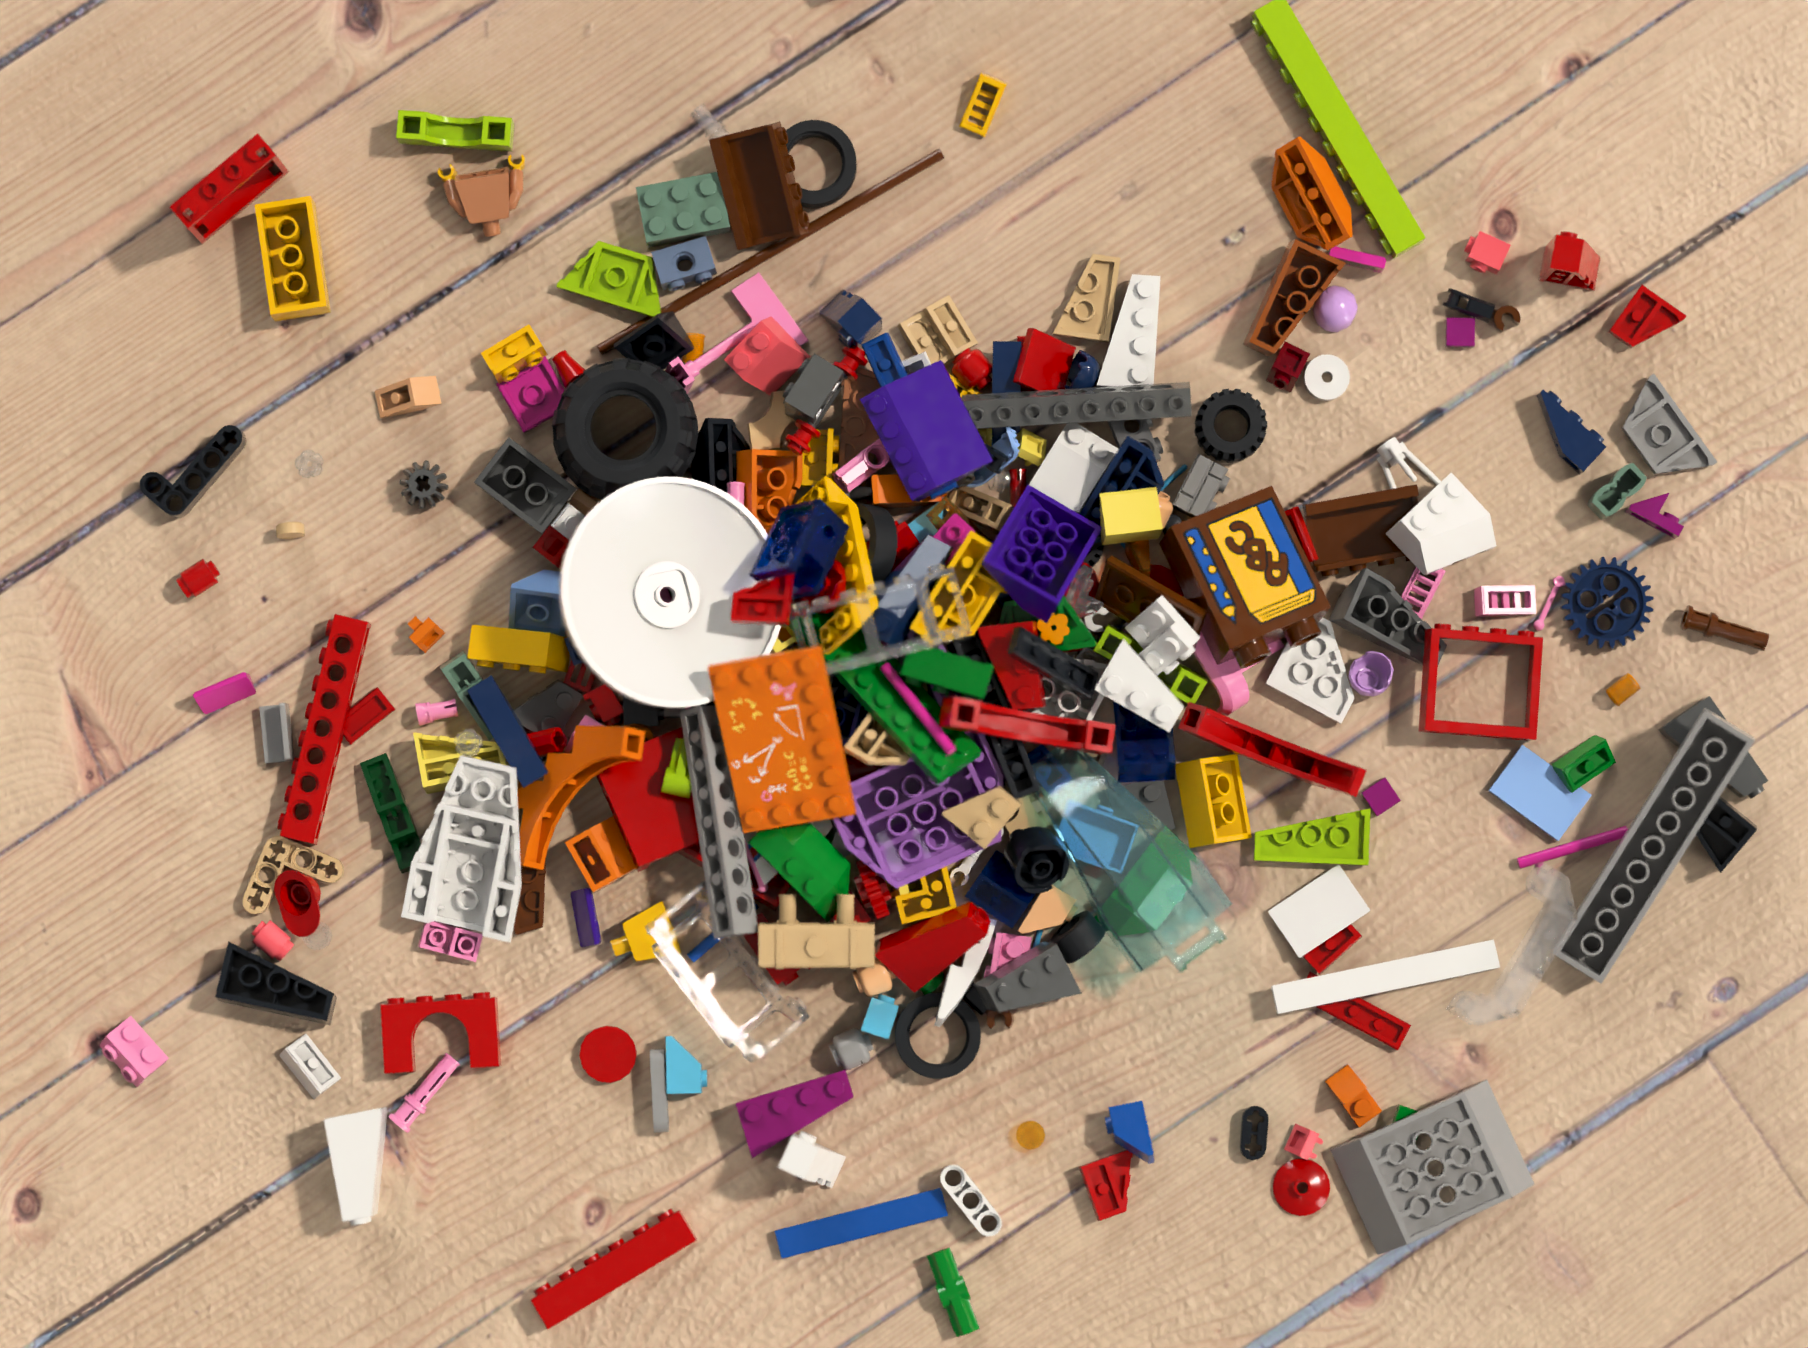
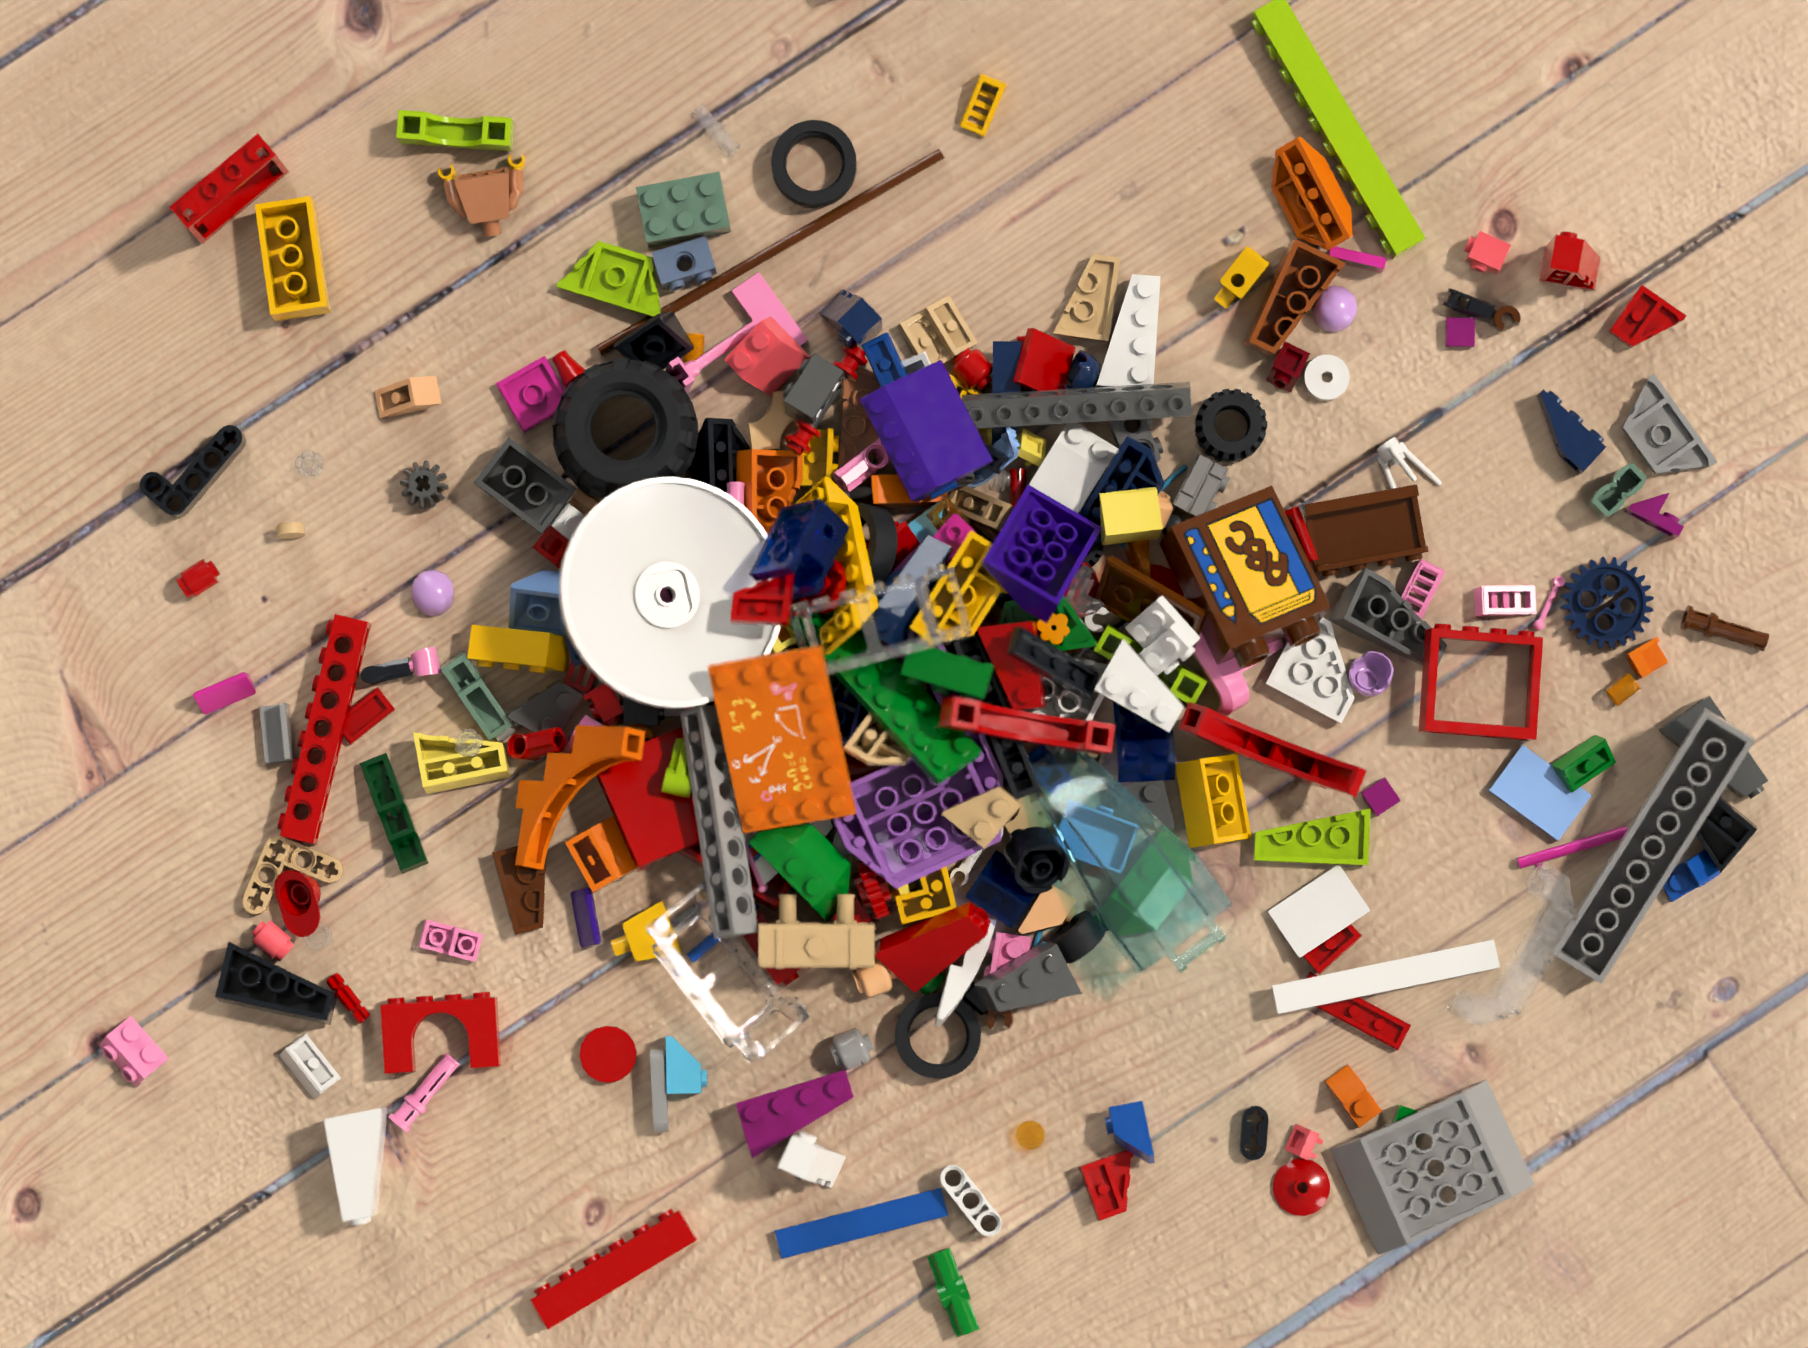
white wedge [401,755,522,942] -> none
orange tile [408,616,445,653] -> none
bright pink pin [415,699,458,726] -> none
dark blue slope [467,675,549,788] -> none
yellow bracket [481,324,548,384] -> none
reddish brown panel [709,122,809,250] -> none
medium azure slope [861,994,899,1039] -> none
dark pink bar [880,662,956,755] -> none
white wedge [1386,473,1496,575] -> none
none -> red axle [326,973,370,1024]
none -> piece [361,647,441,684]
none -> lavender hair [411,570,454,617]
none -> yellow torso [1213,246,1271,309]
none -> orange panel [1624,637,1668,680]
none -> blue slope [1662,850,1720,902]

